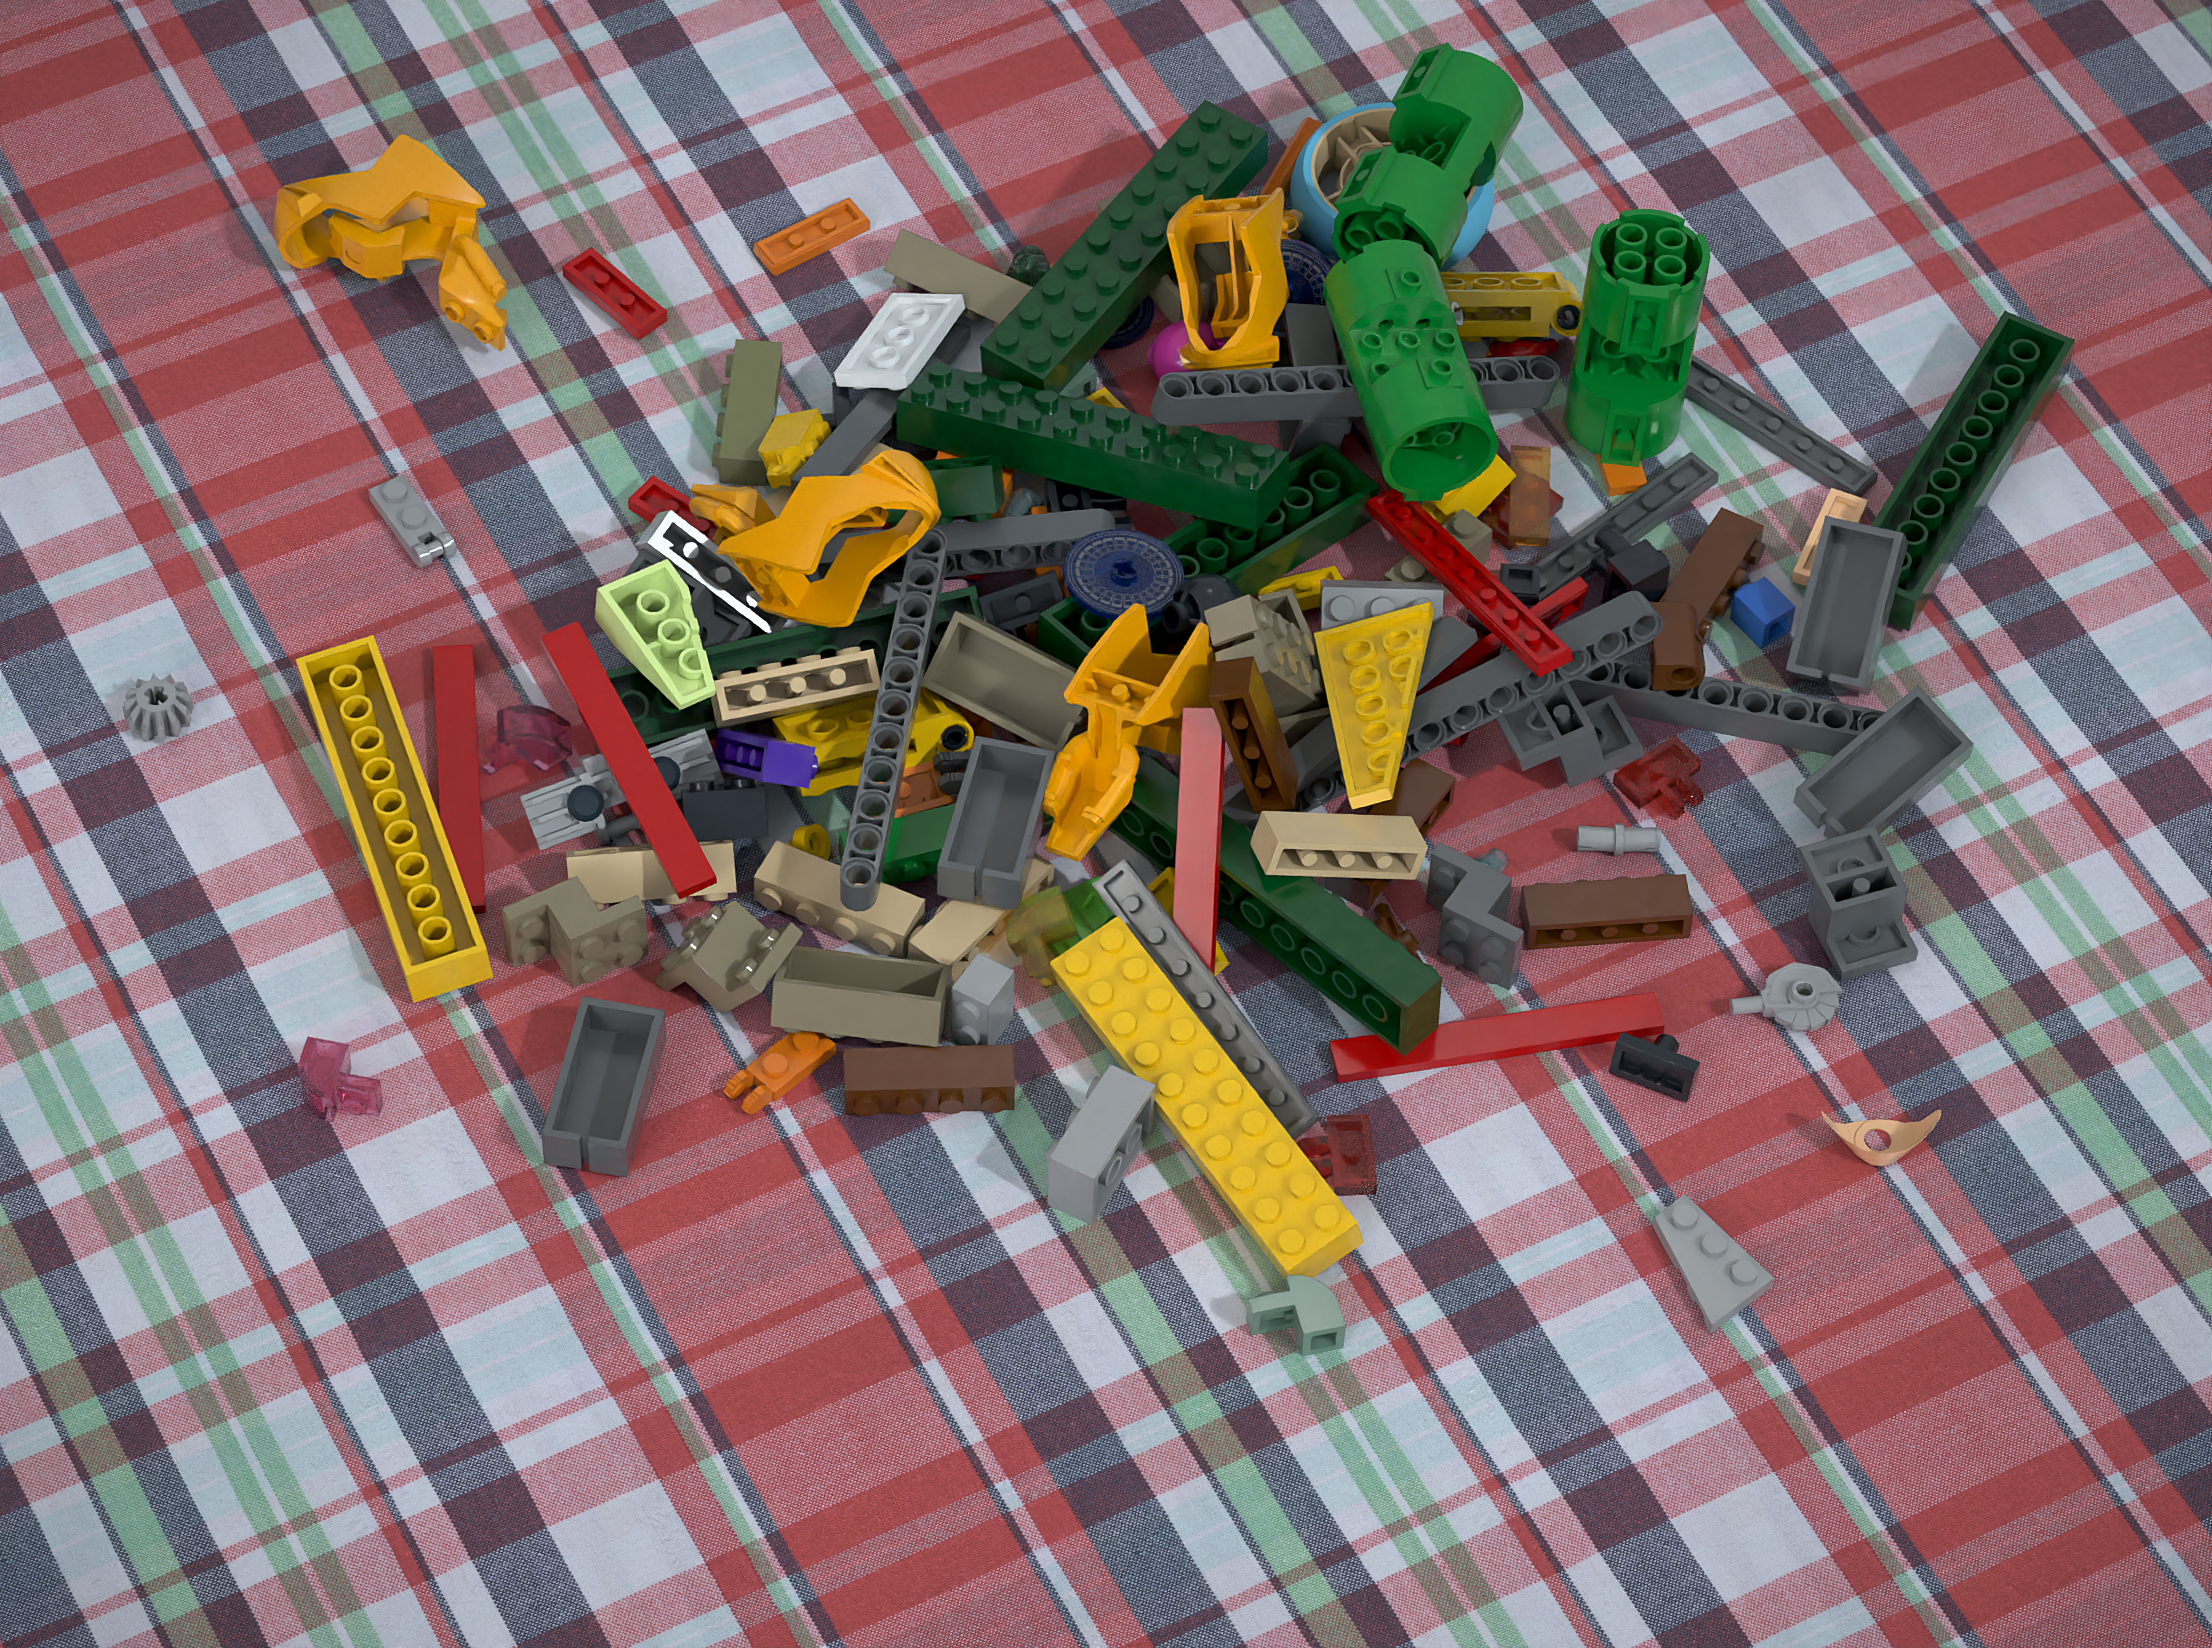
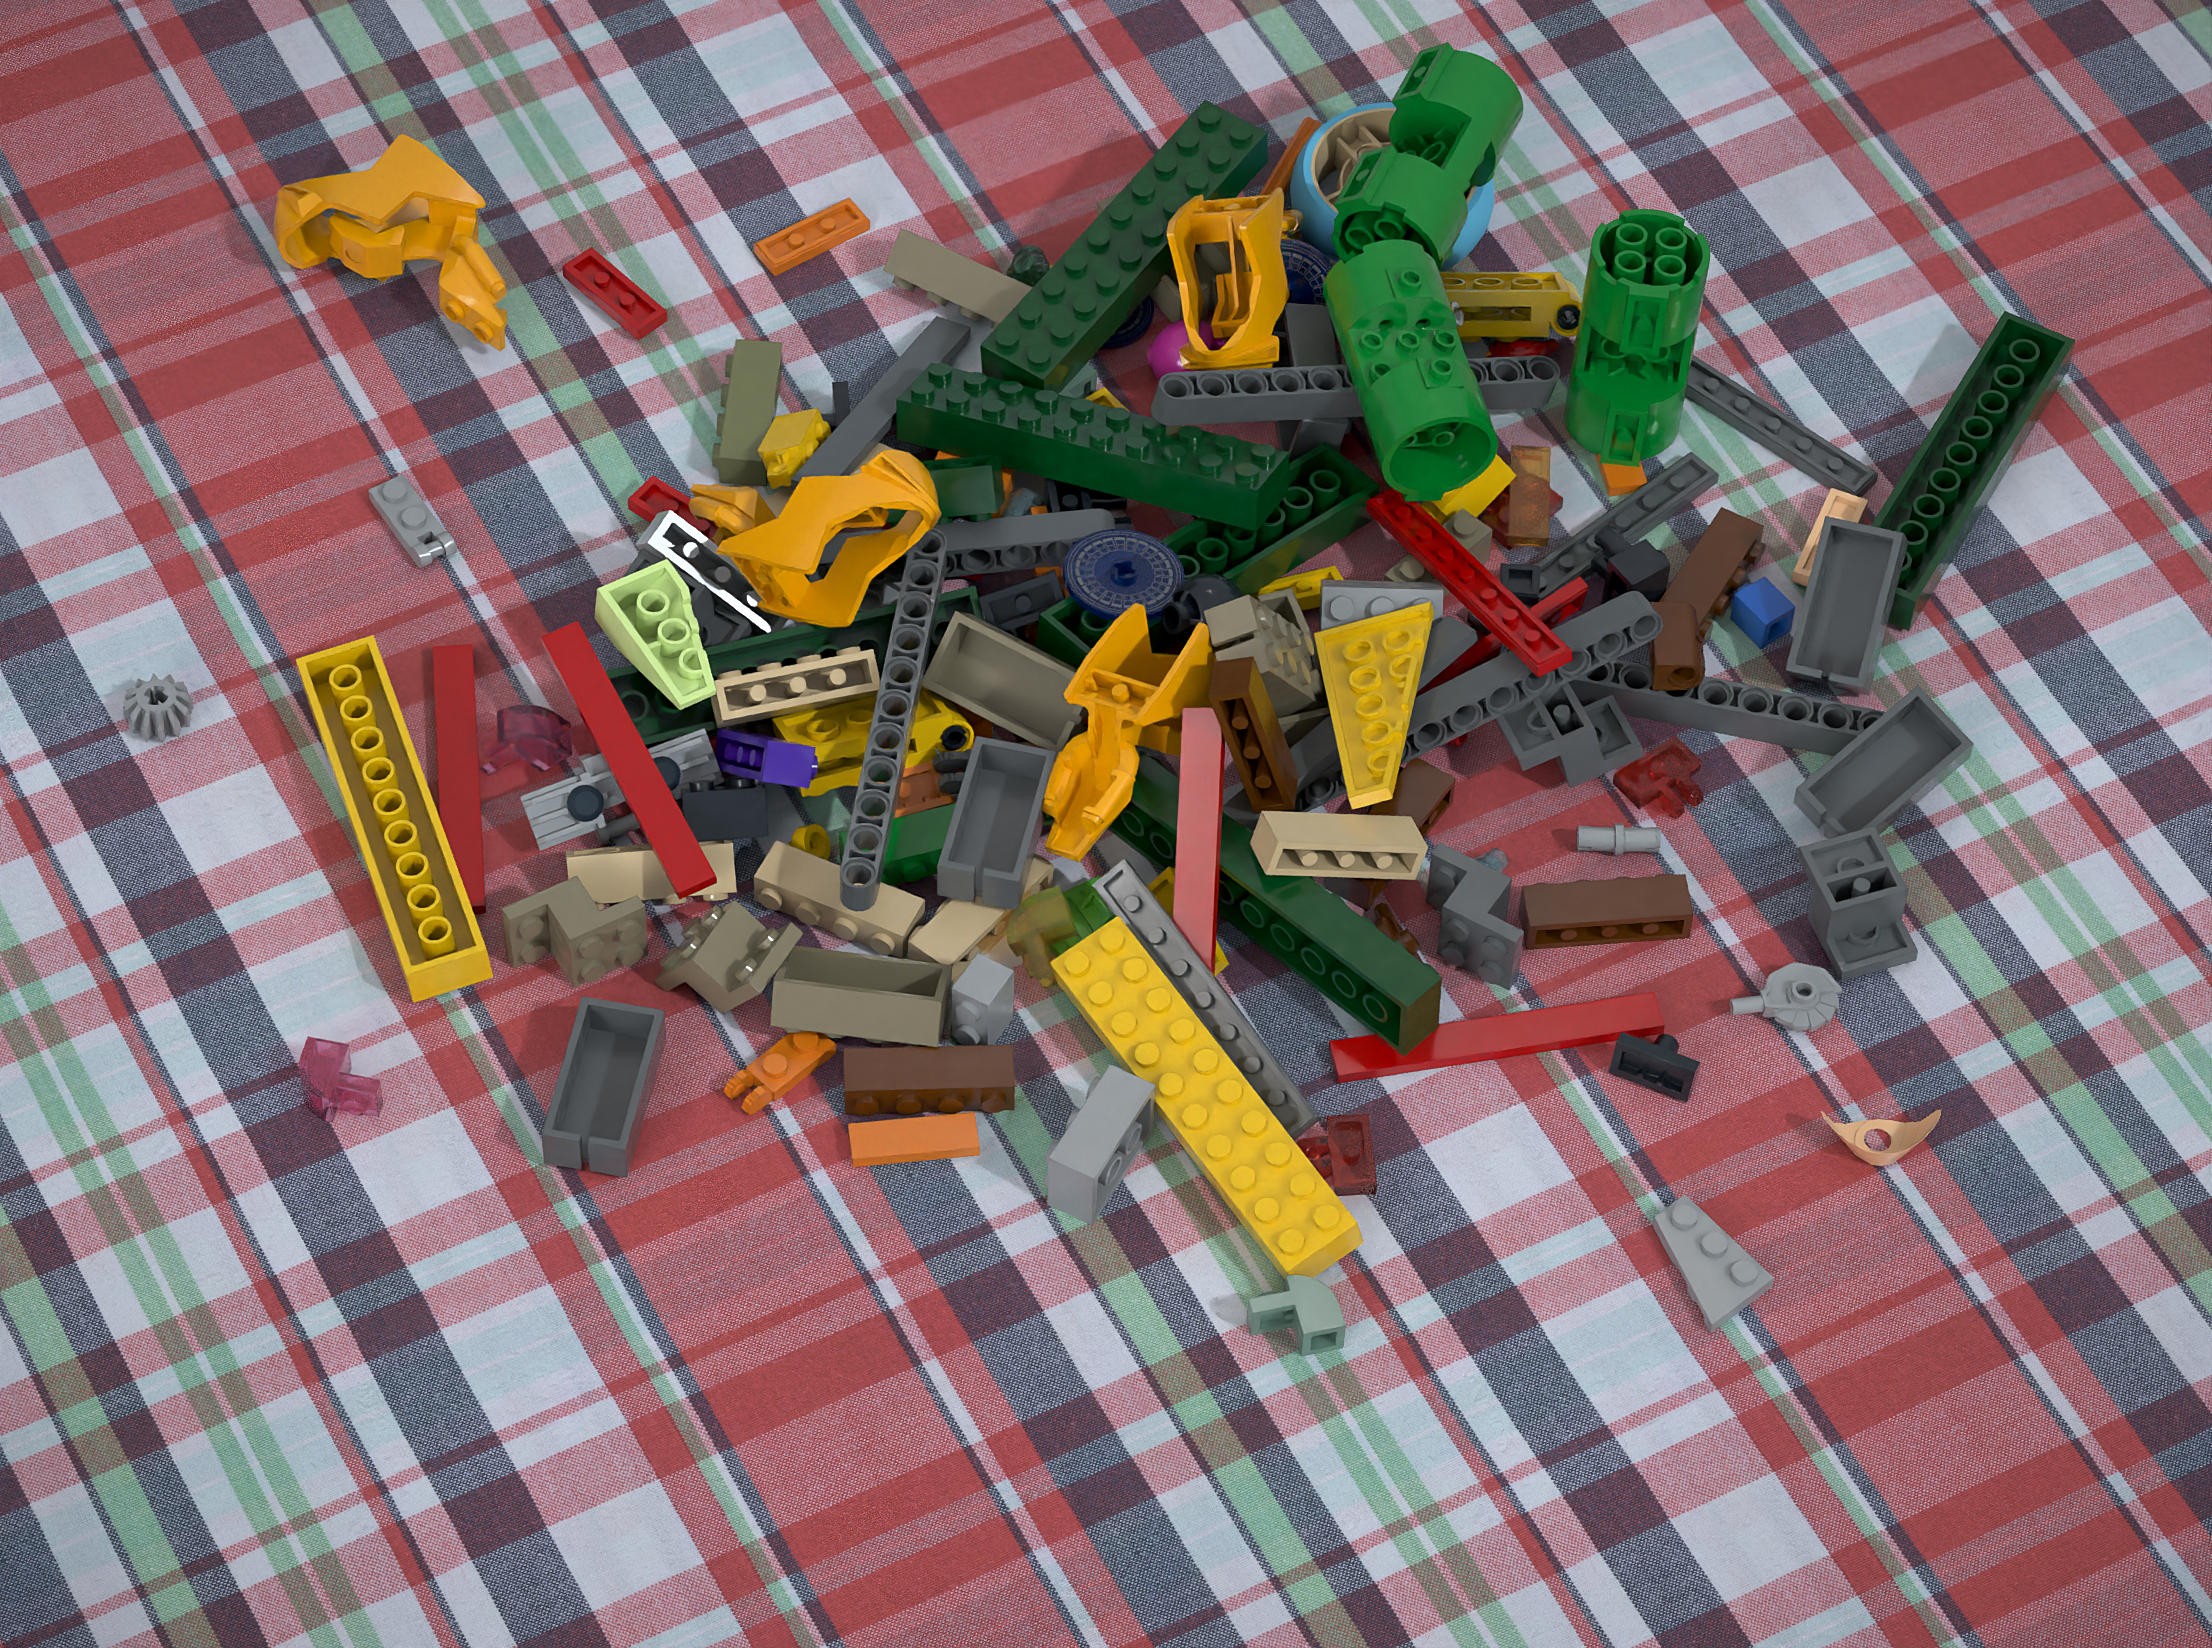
white plate [834,293,965,391] -> none
none -> orange tile [848,1112,980,1167]

